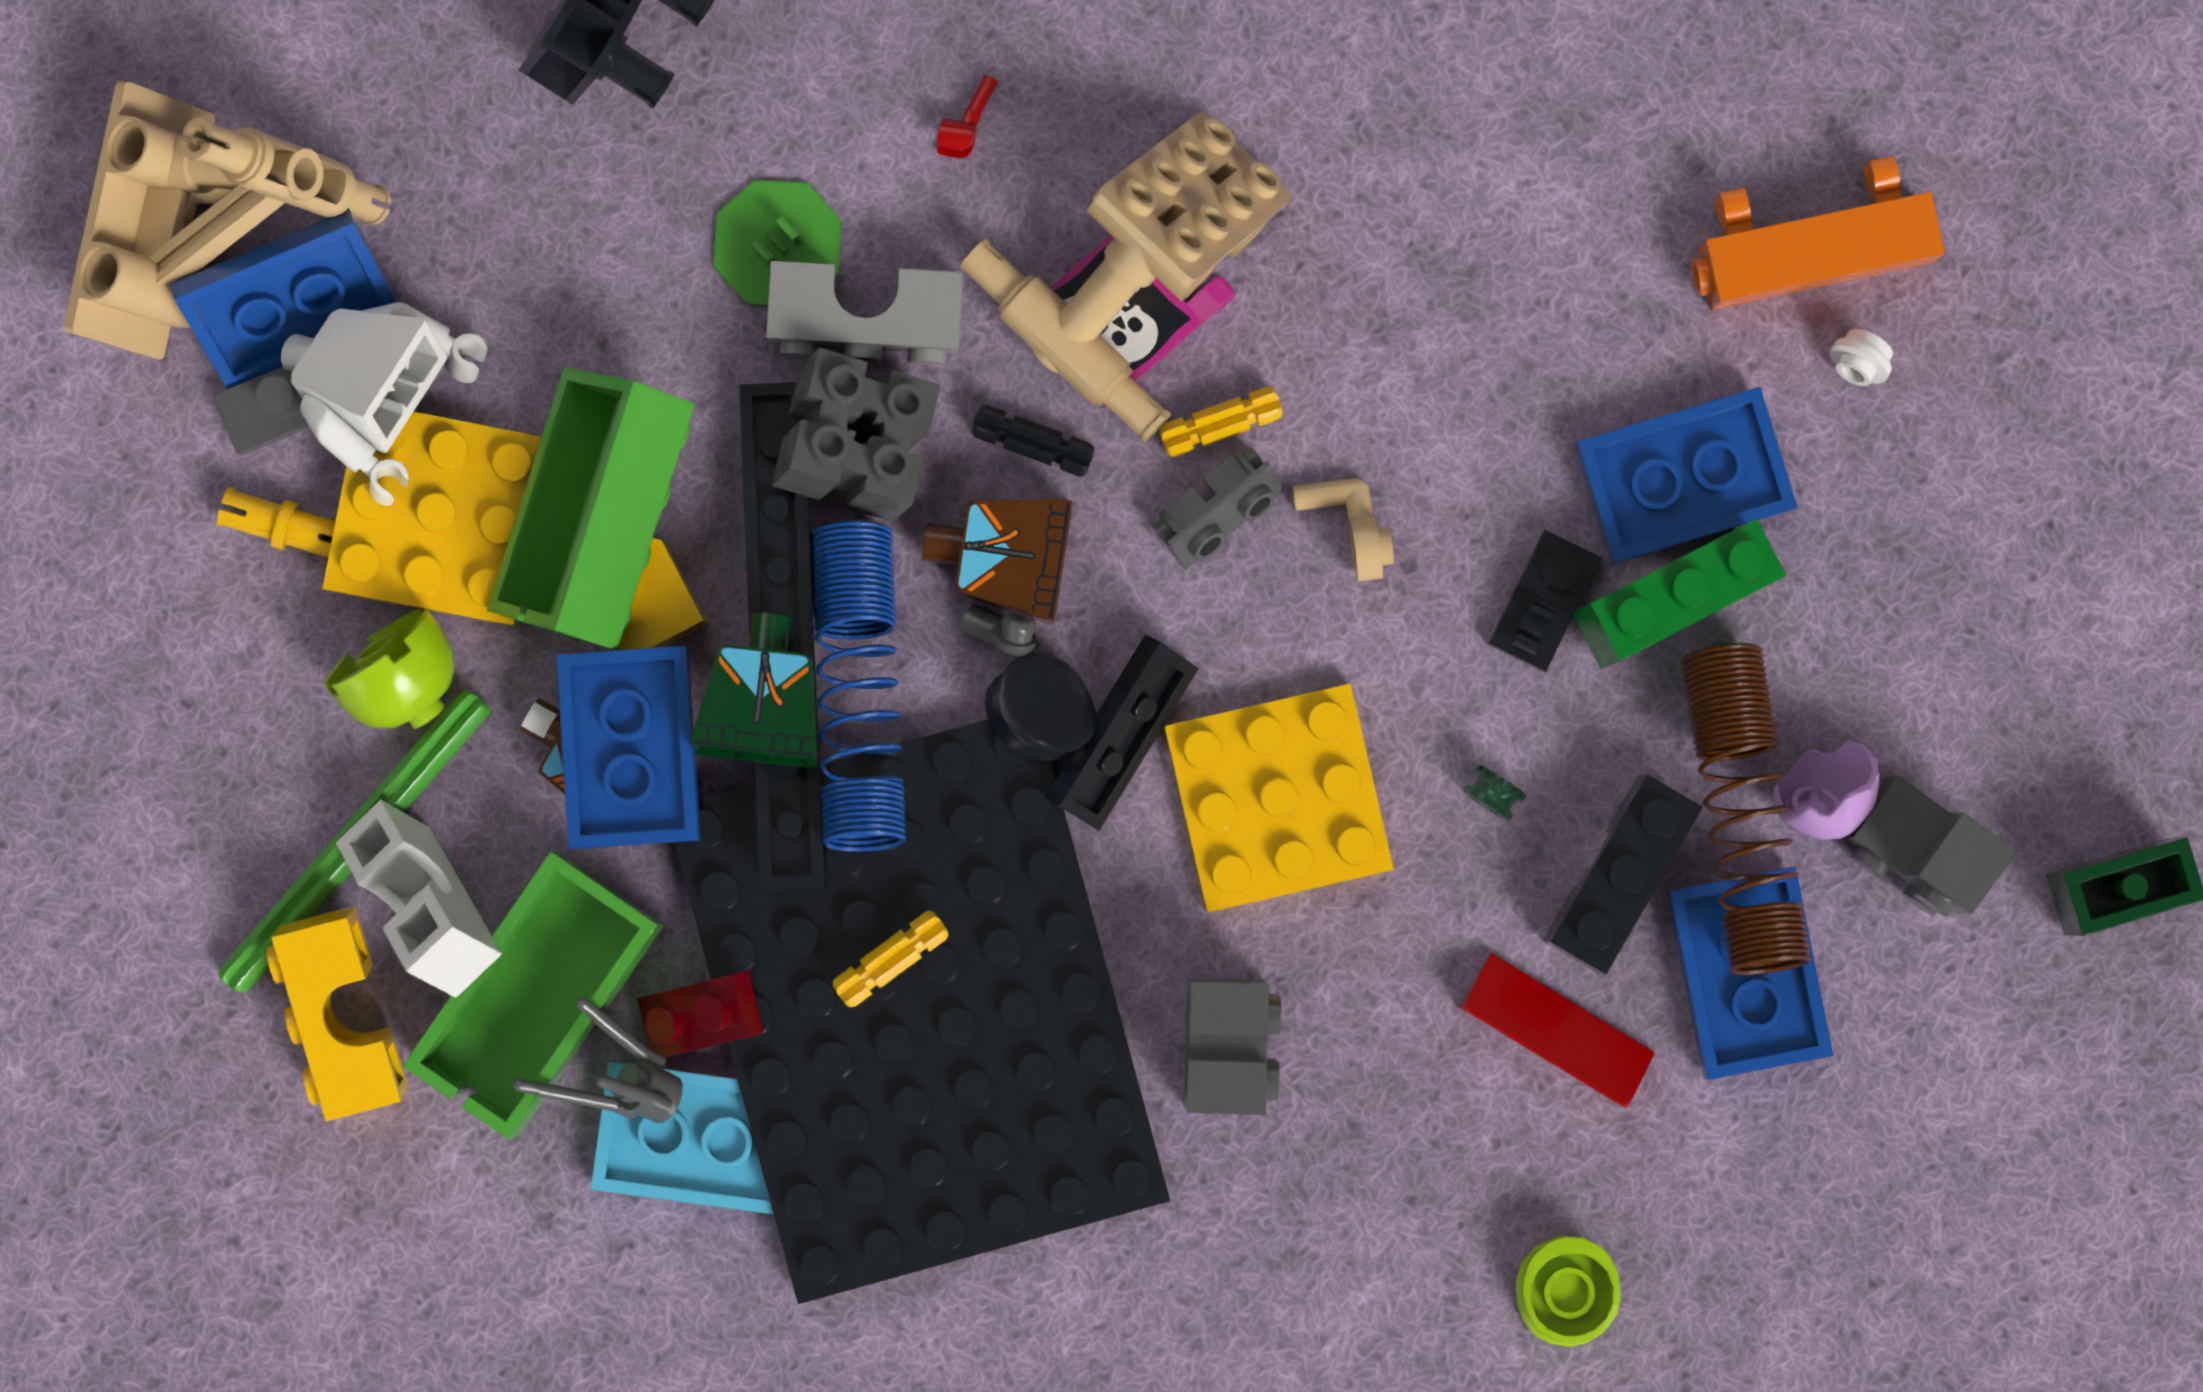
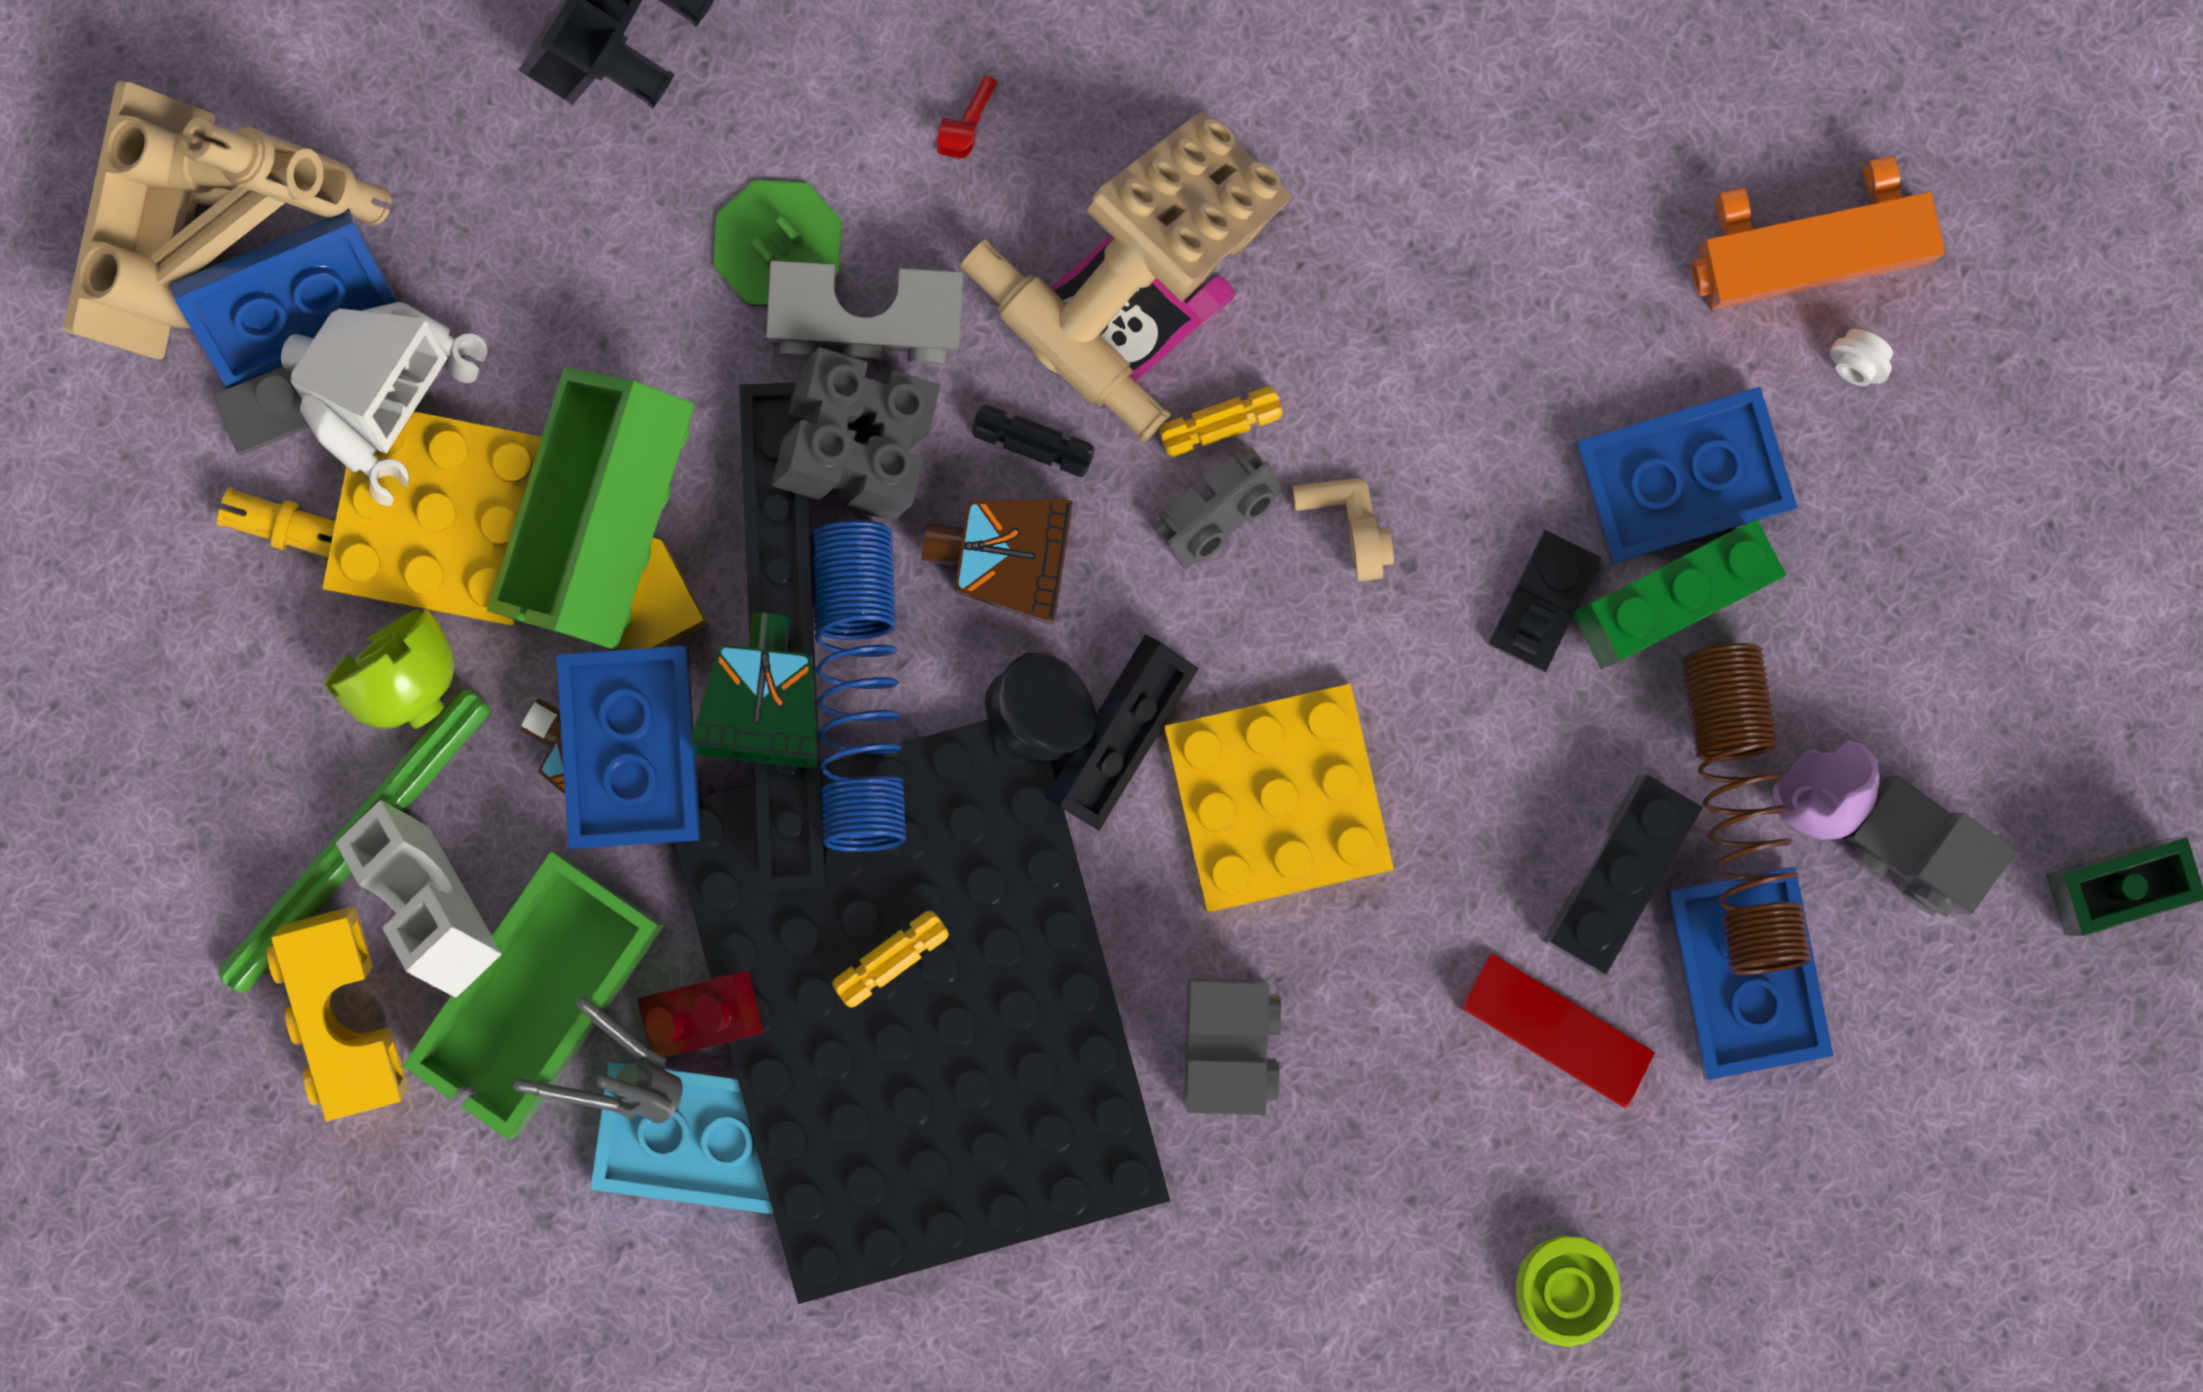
dark grey arm [961,604,1037,657] -> none
clear green bush [1462,764,1527,822] -> none

